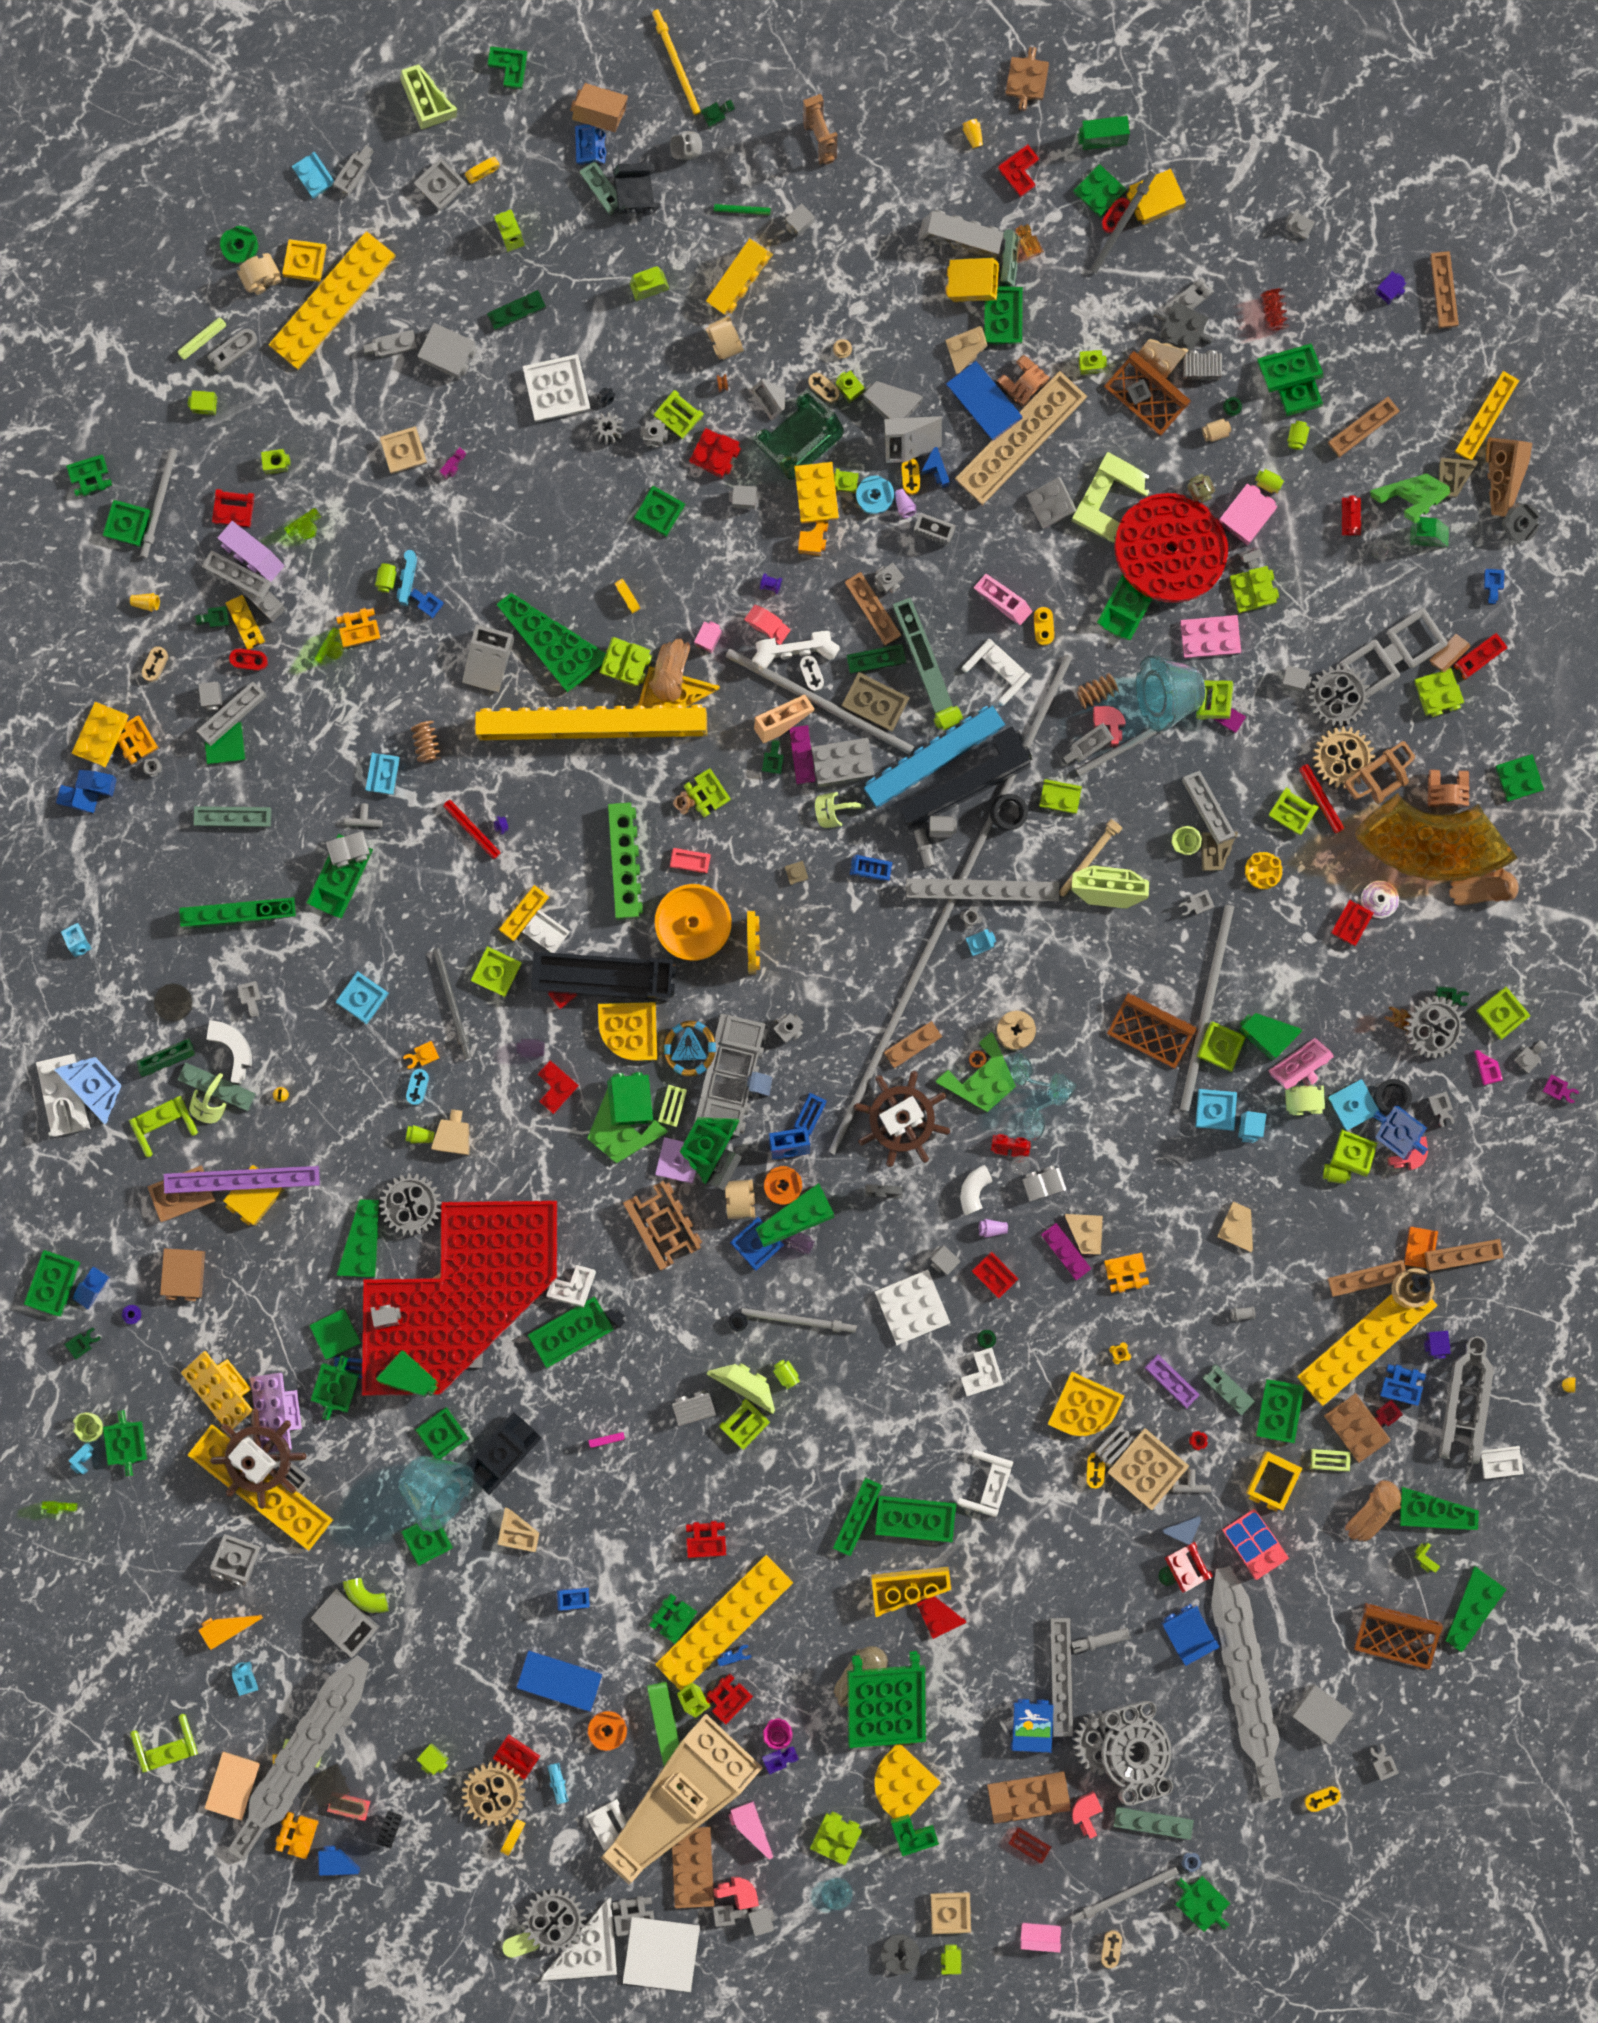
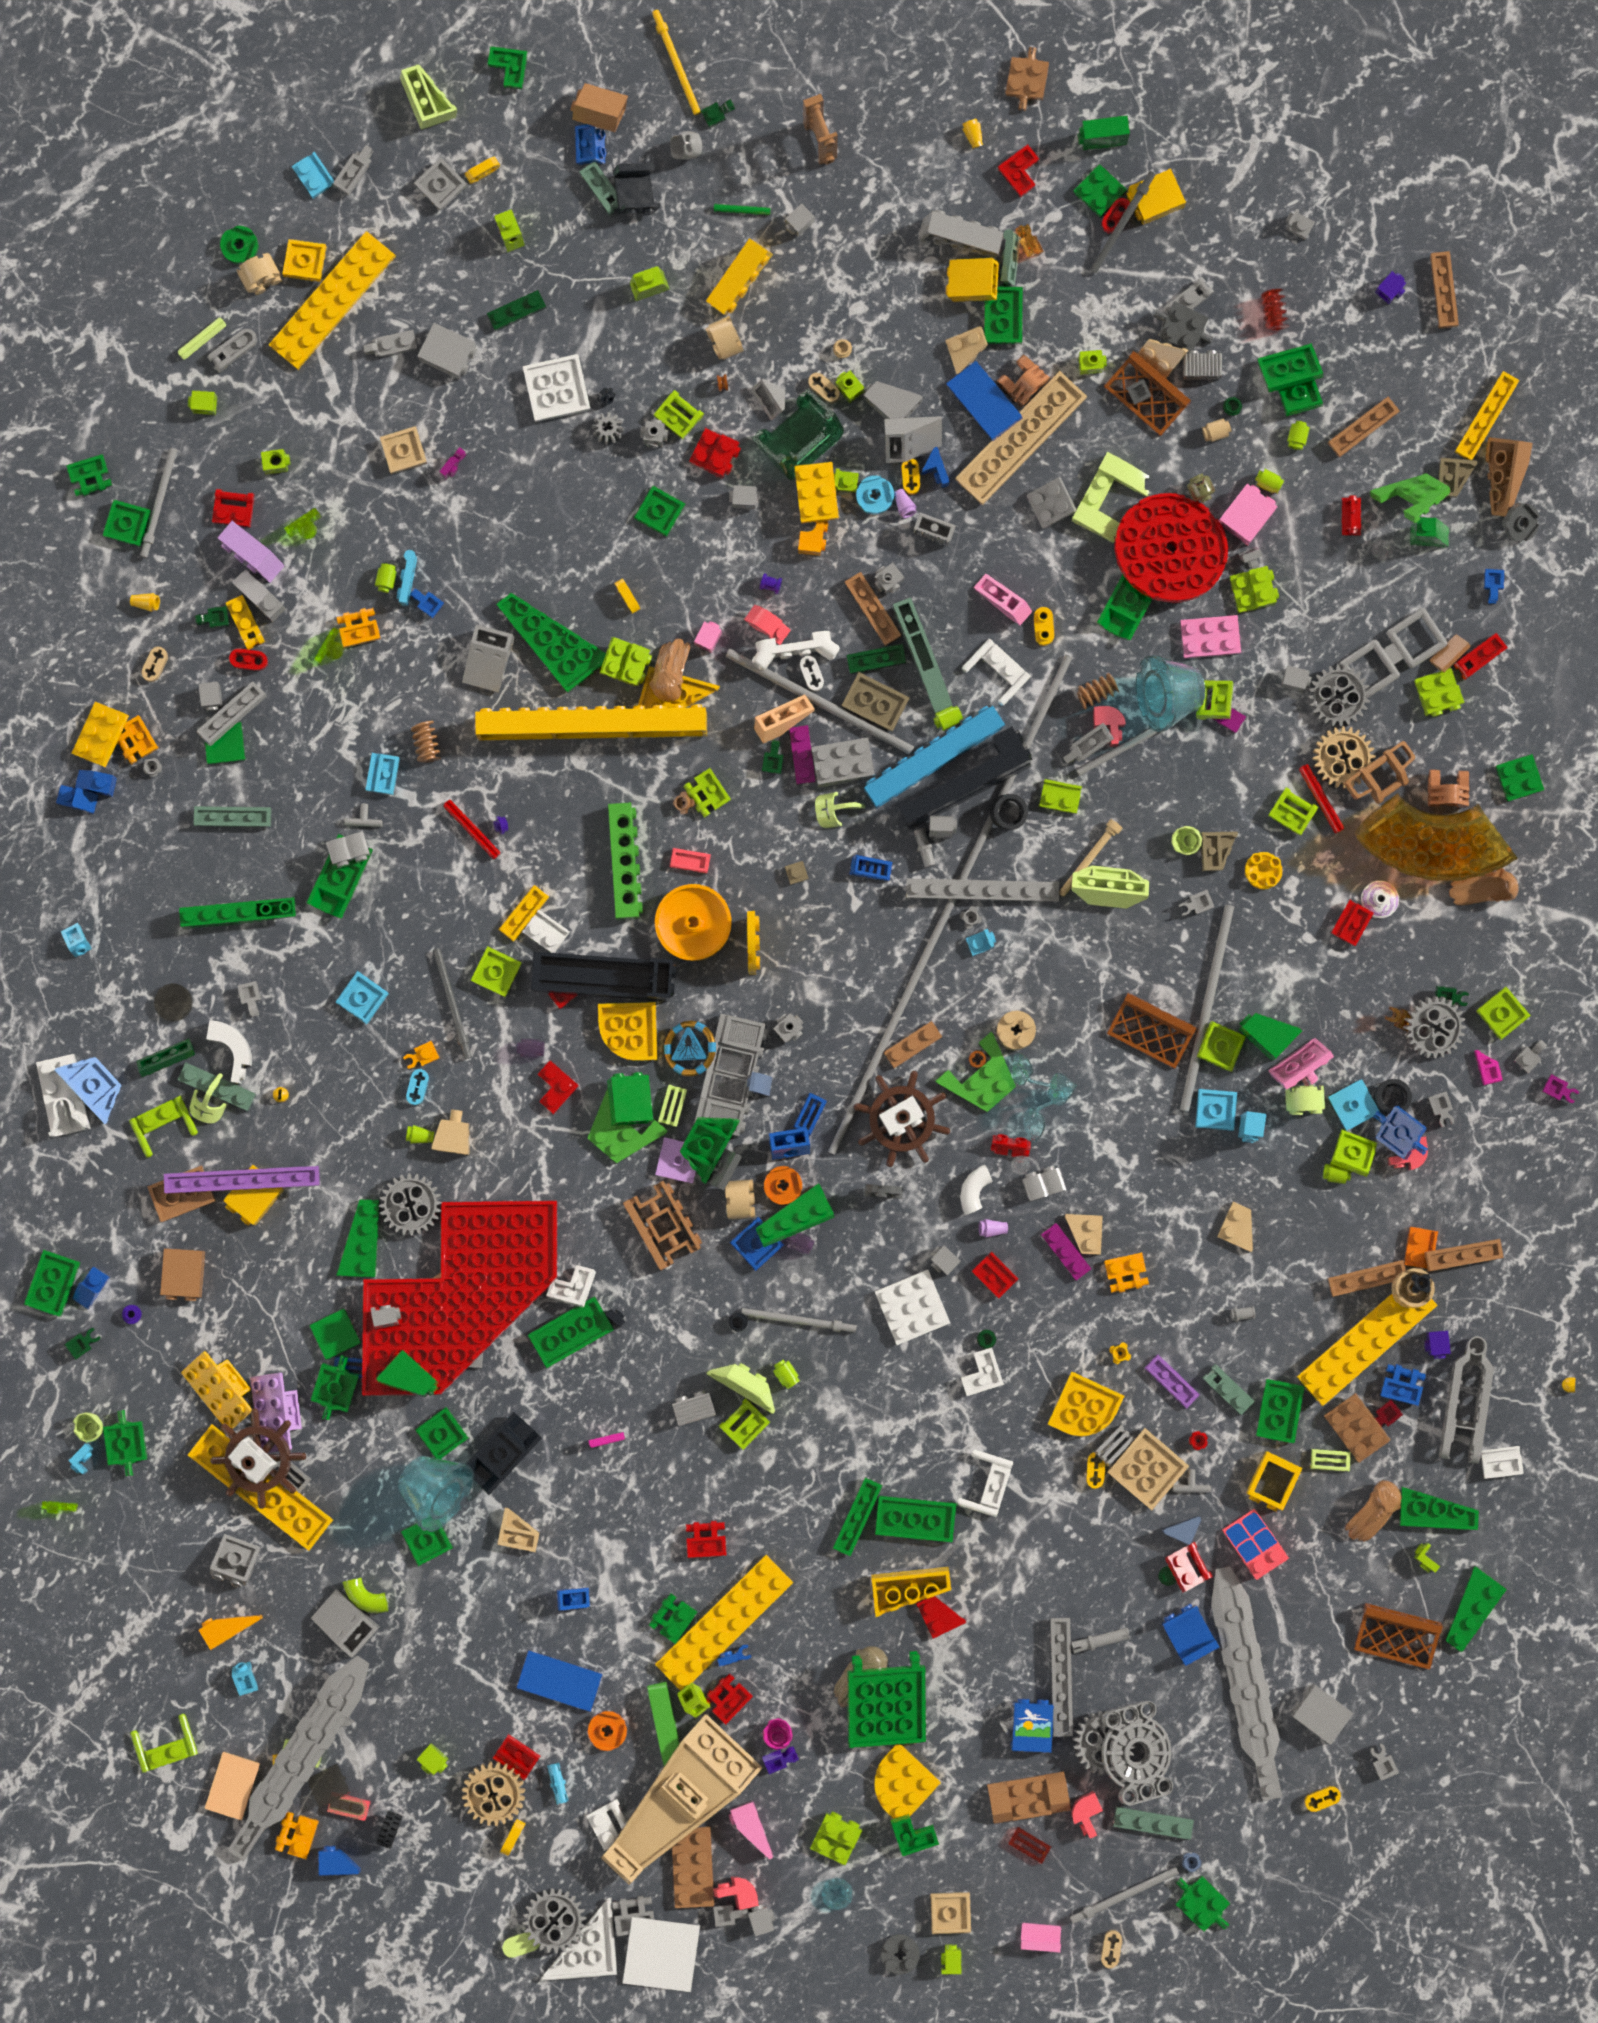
light grey plate [202,550,272,599] -> none
light grey plate [1182,770,1236,845] -> none

